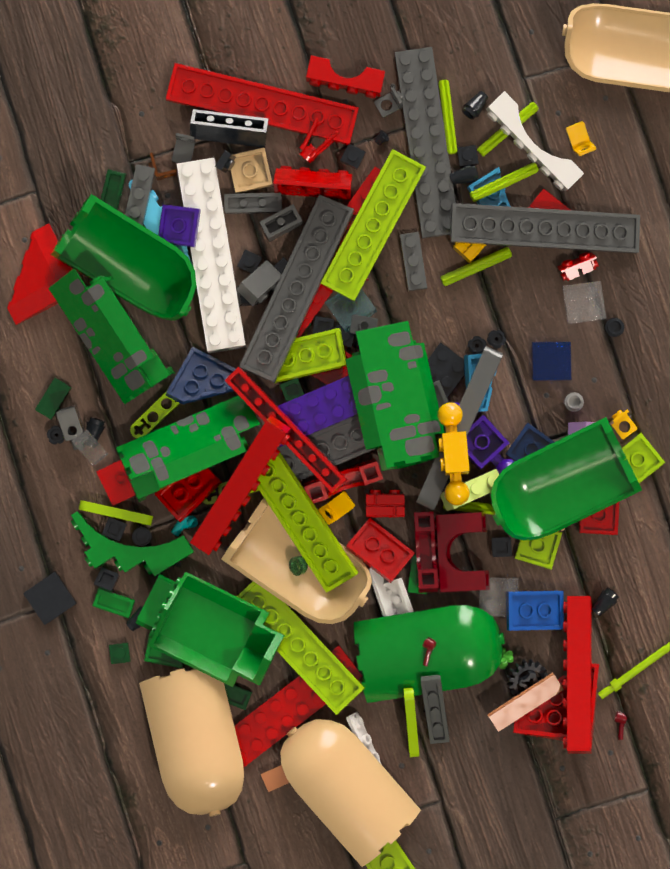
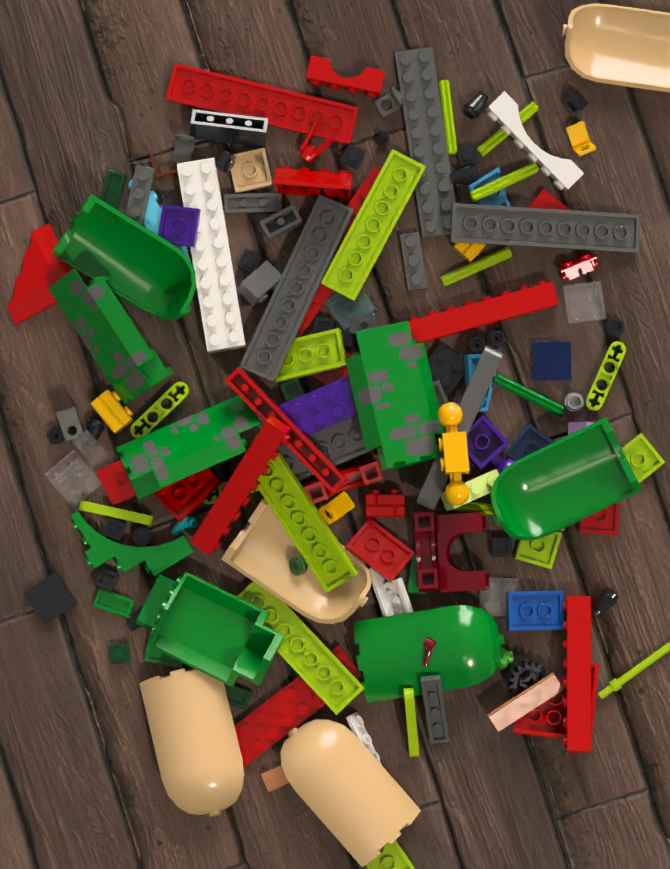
dark green tile [35,378,72,420] -> none
dark blue plate [166,347,236,404] -> none
yellow bracket [609,409,637,439] -> none
dark red hand [614,711,627,740] -> none
none -> clear bracket [45,450,102,507]
none -> yellow brick [91,390,133,434]
none -> red brick [407,280,559,343]
none -> green axle [494,374,564,416]
none -> black plate [562,90,589,117]
none -> lime beam [585,341,626,411]

